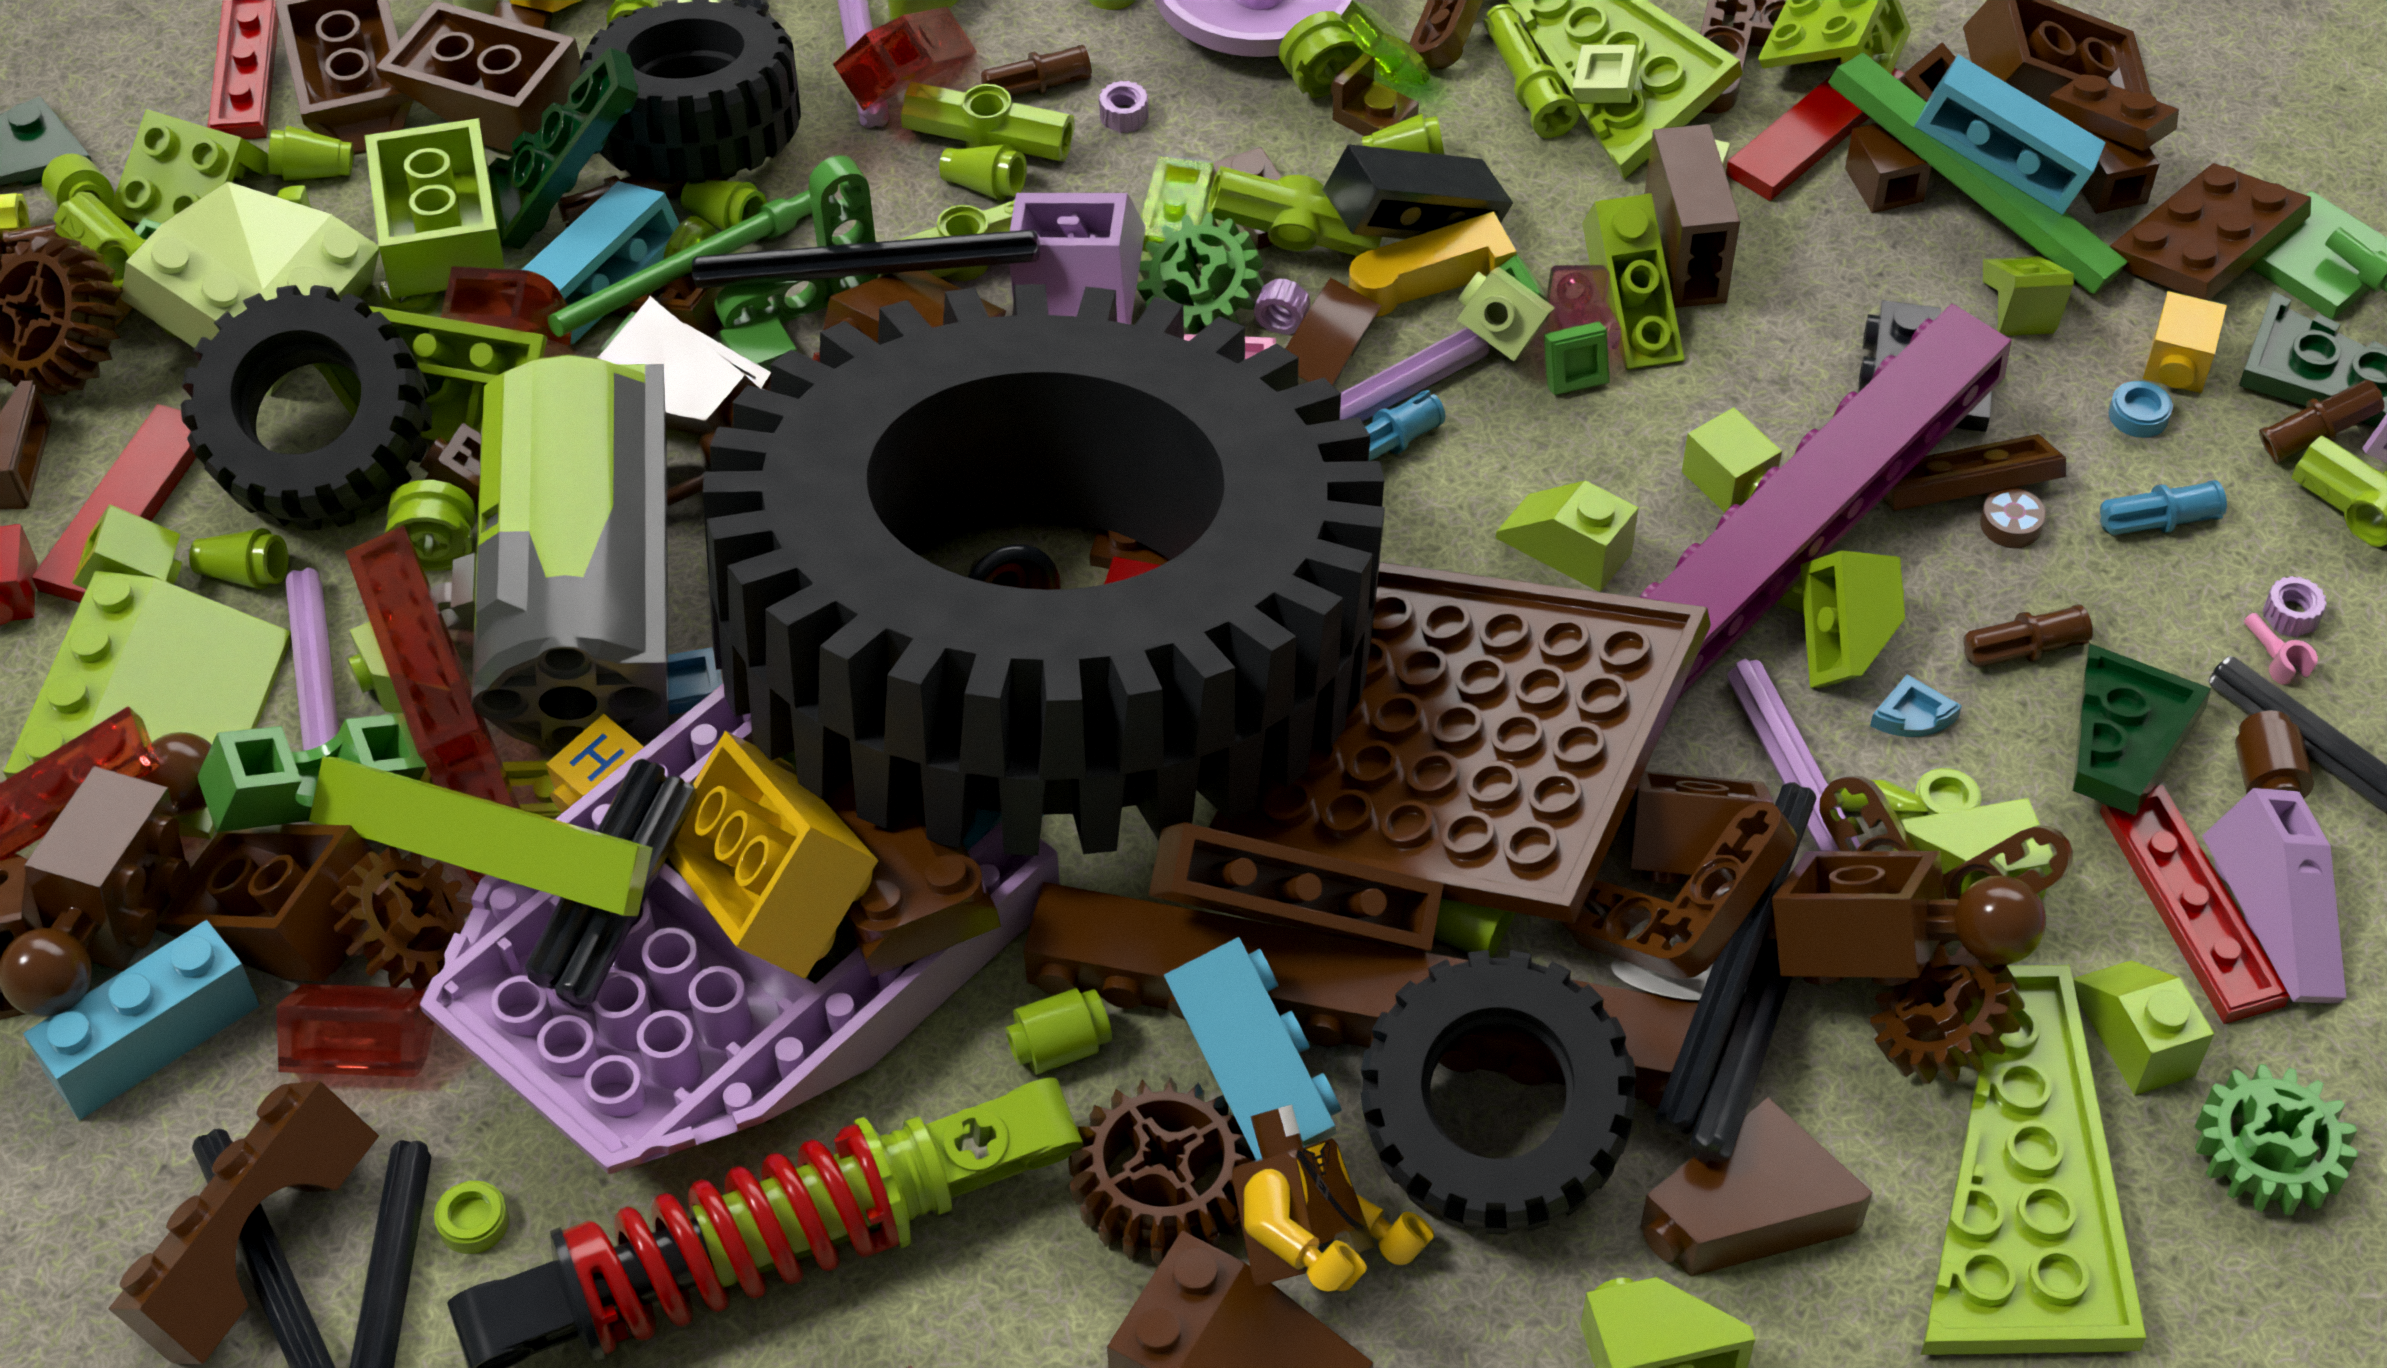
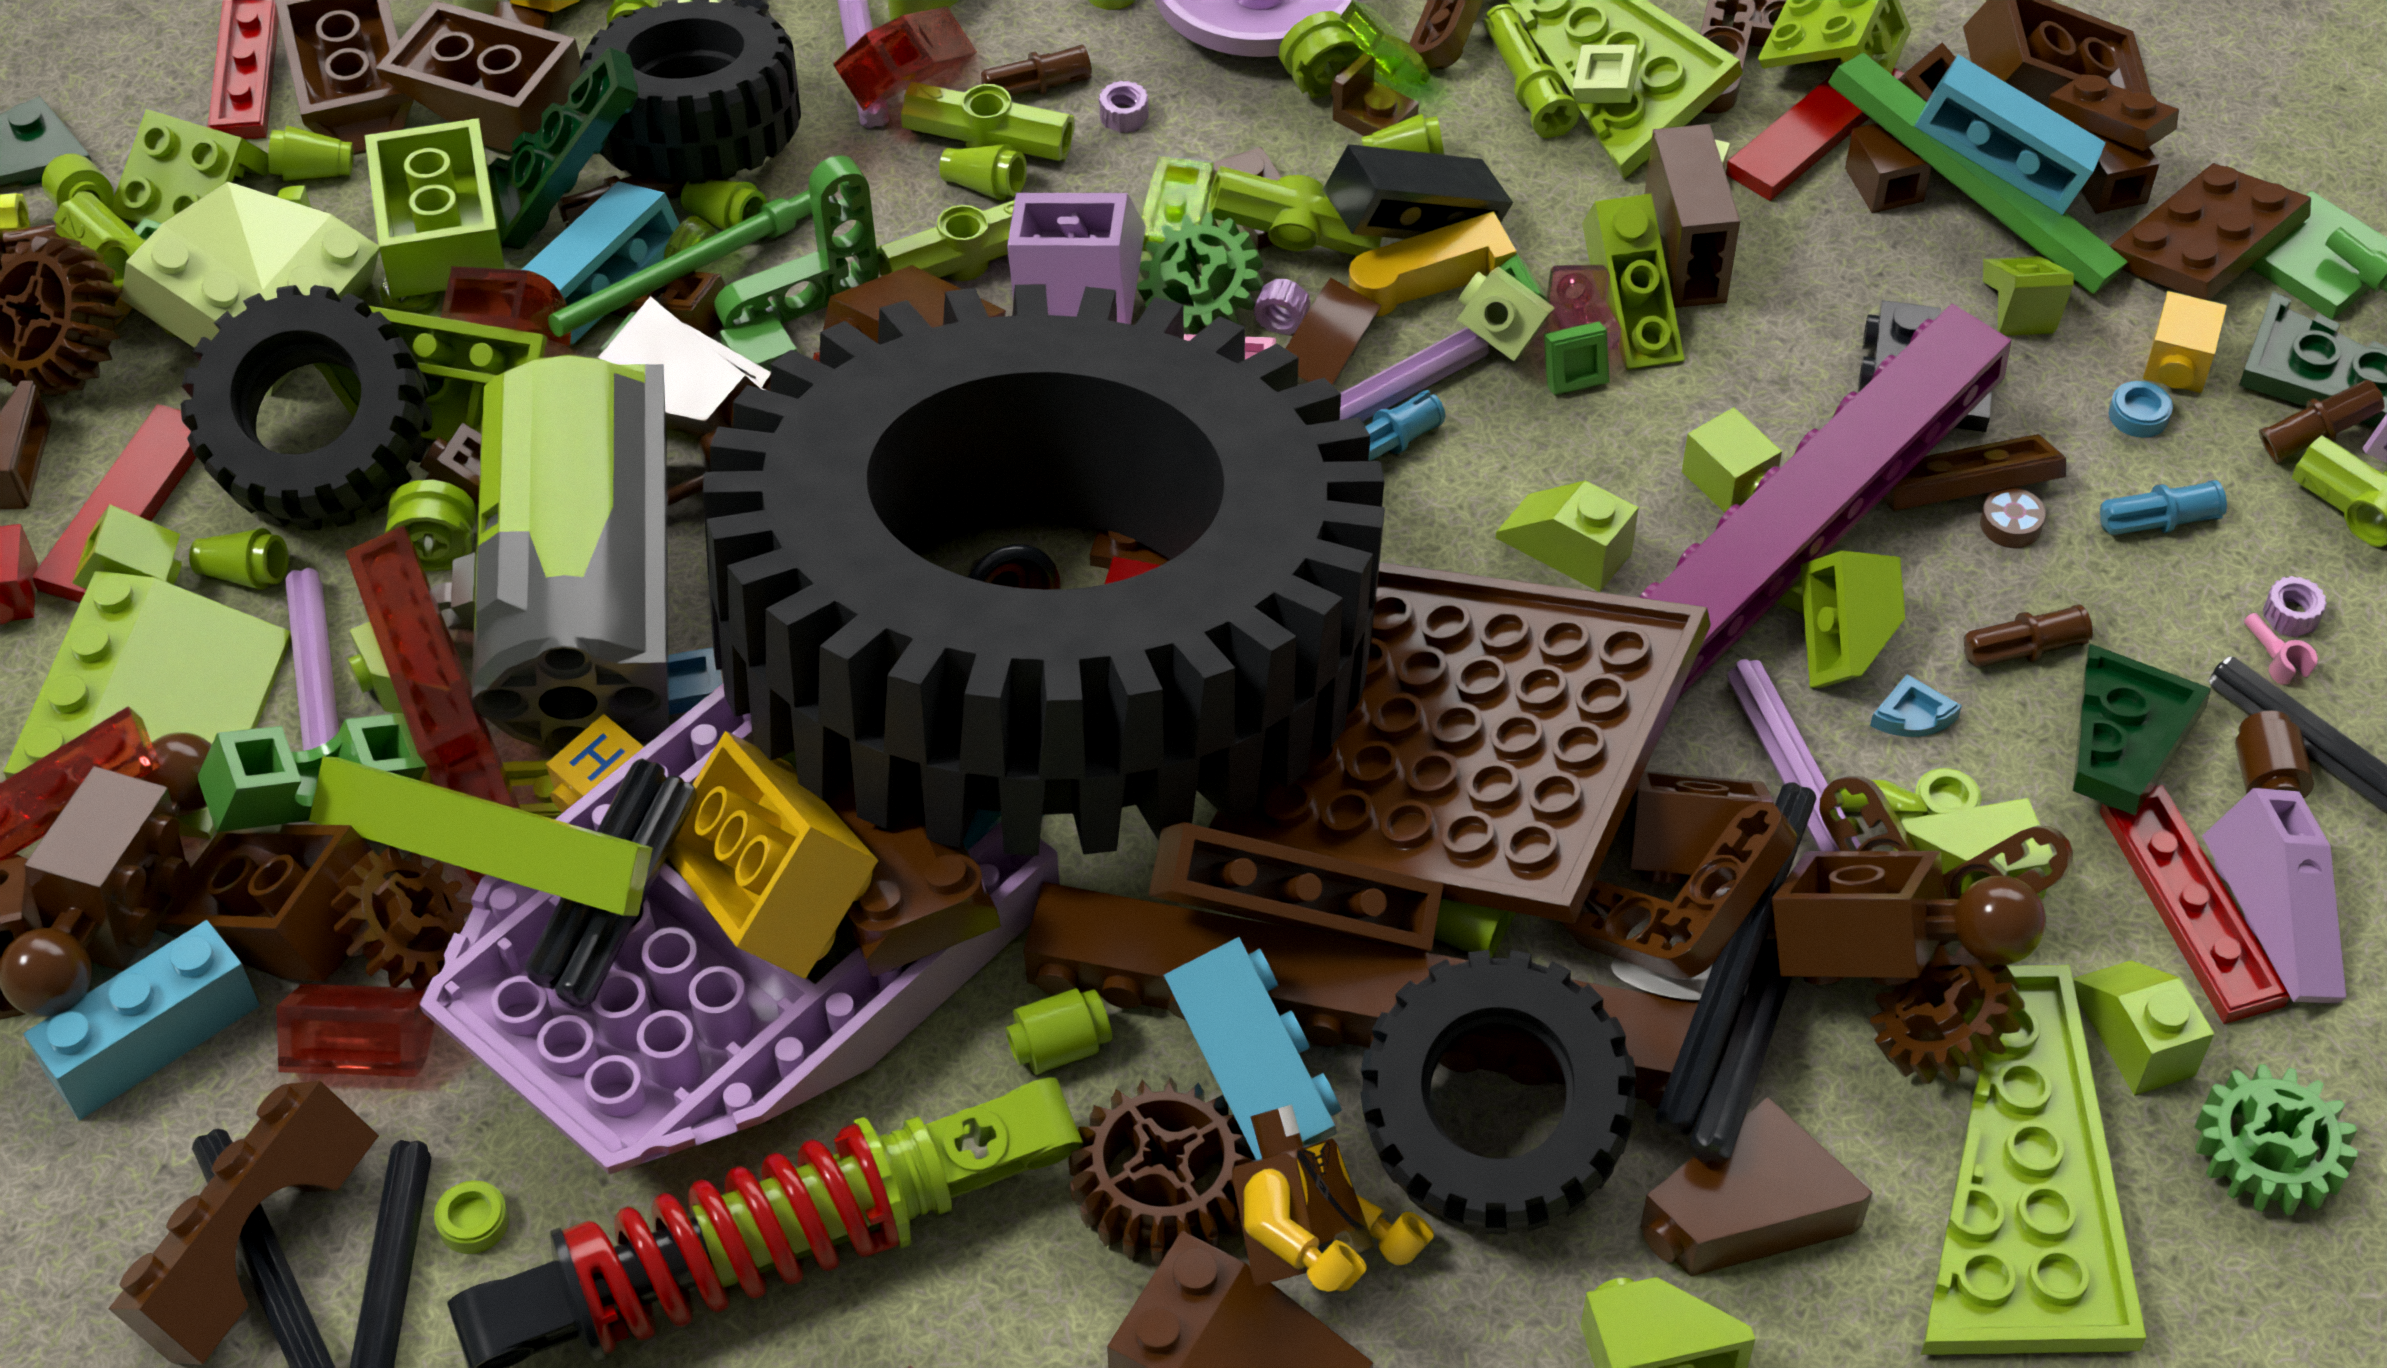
black axle [692,230,1040,288] -> none

